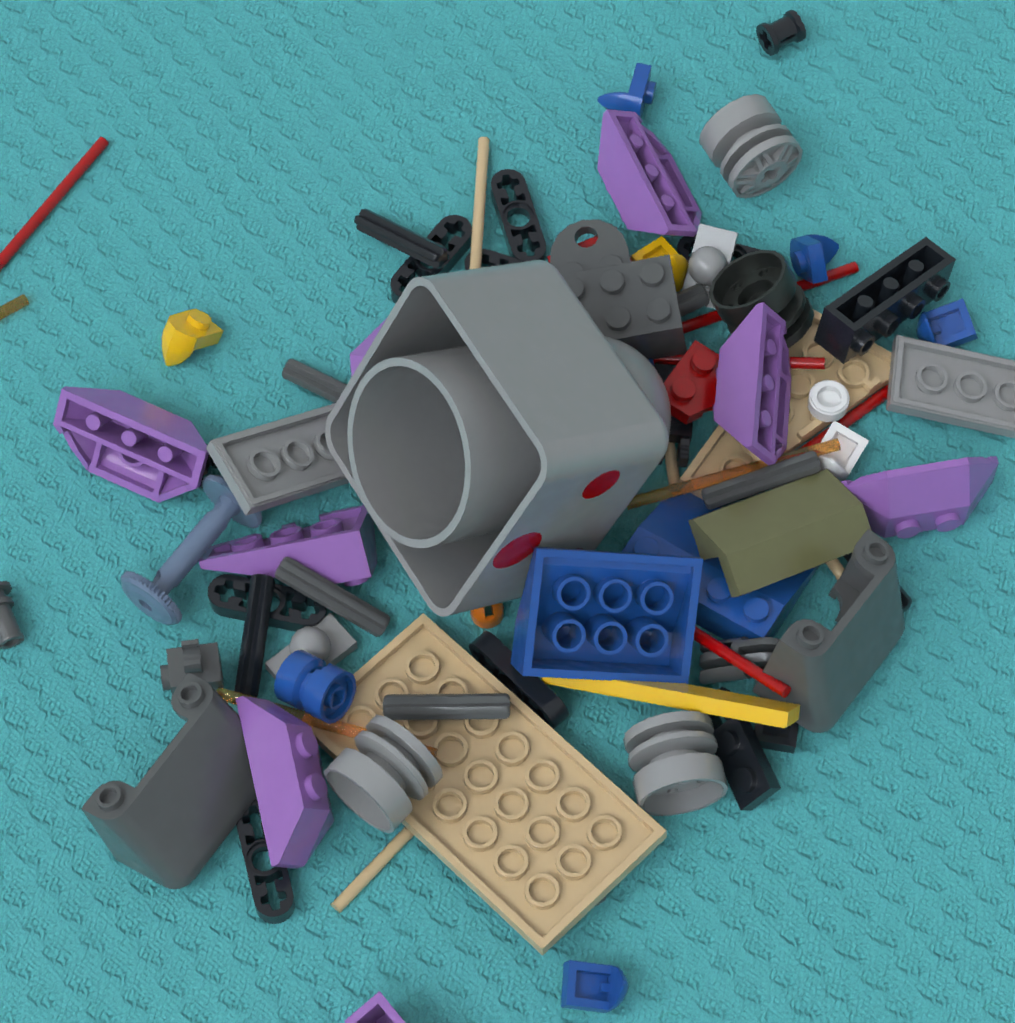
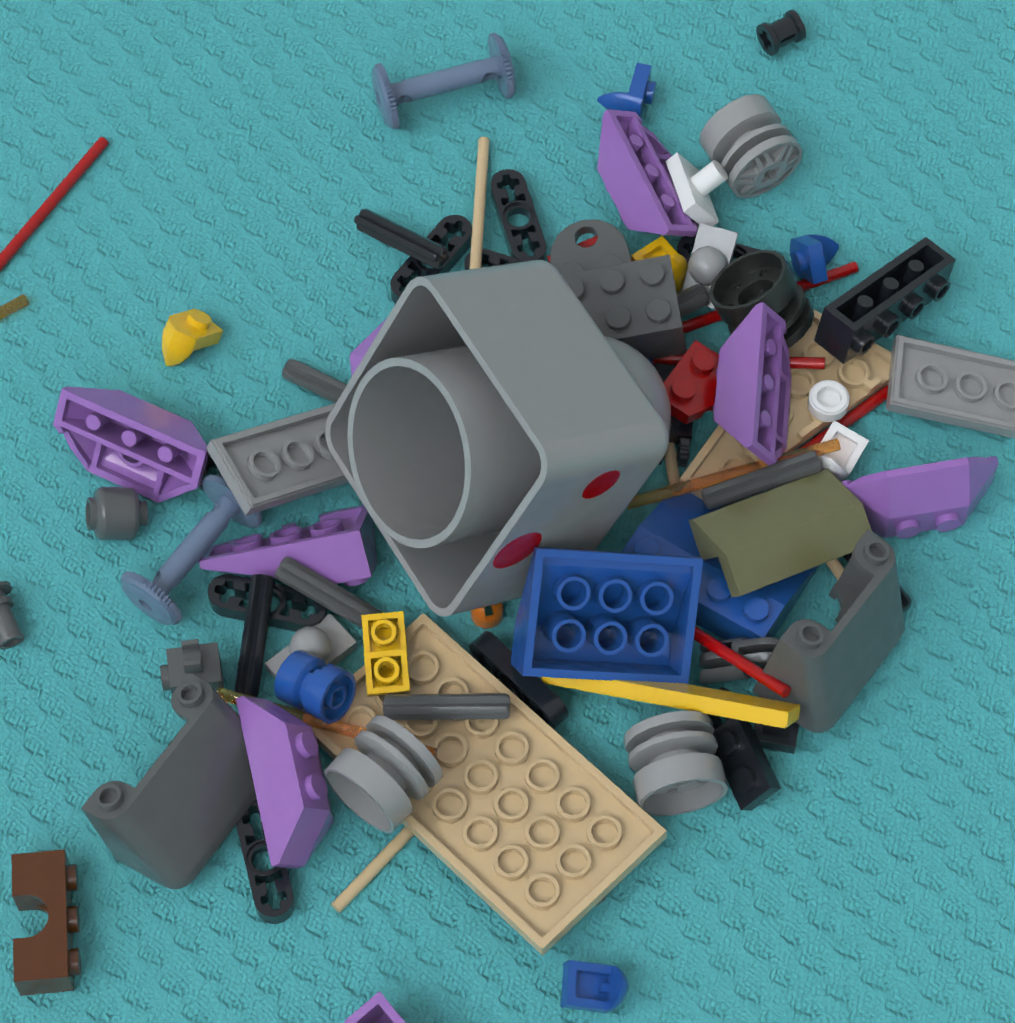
blue plate [916,299,978,347] -> none
none -> reddish brown arch [11,849,81,996]
none -> dark grey head [85,487,148,540]
none -> yellow slope [361,611,410,696]
none -> sand blue hose [372,33,516,129]
none -> white tile [666,152,728,226]

